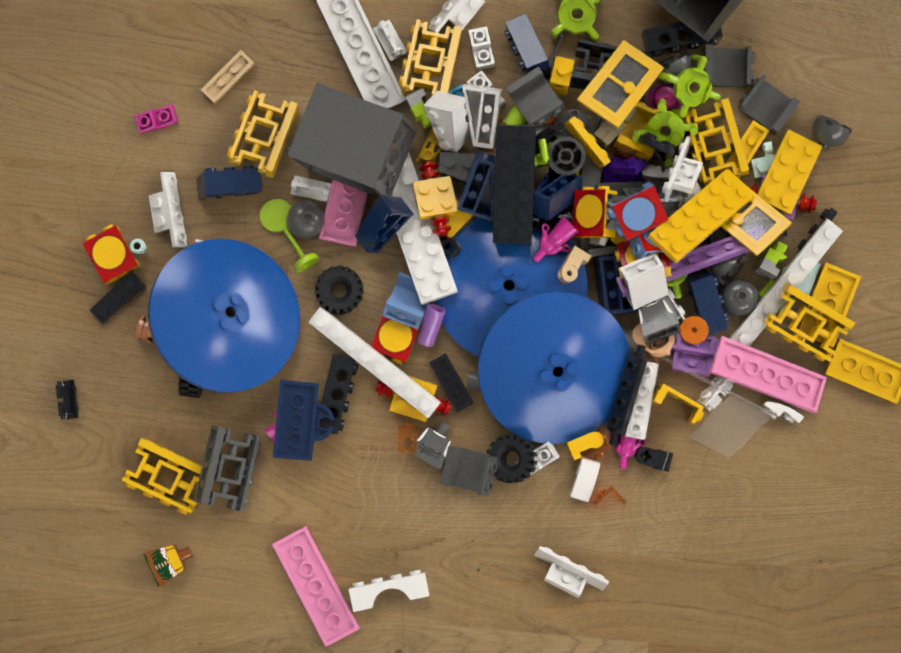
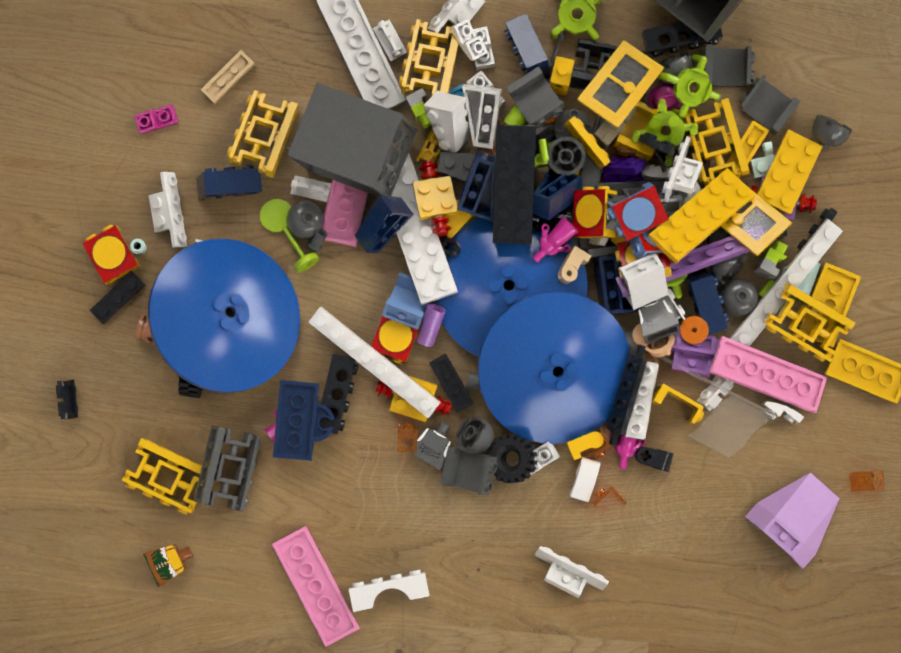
black tyre [315,265,364,315] -> none
none -> dark grey pin [308,229,328,253]
none -> white slope [450,19,487,61]
none -> dark grey cylinder [456,415,494,455]
none -> lavender wedge [745,472,840,569]
none -> clear orange bracket [850,470,885,491]

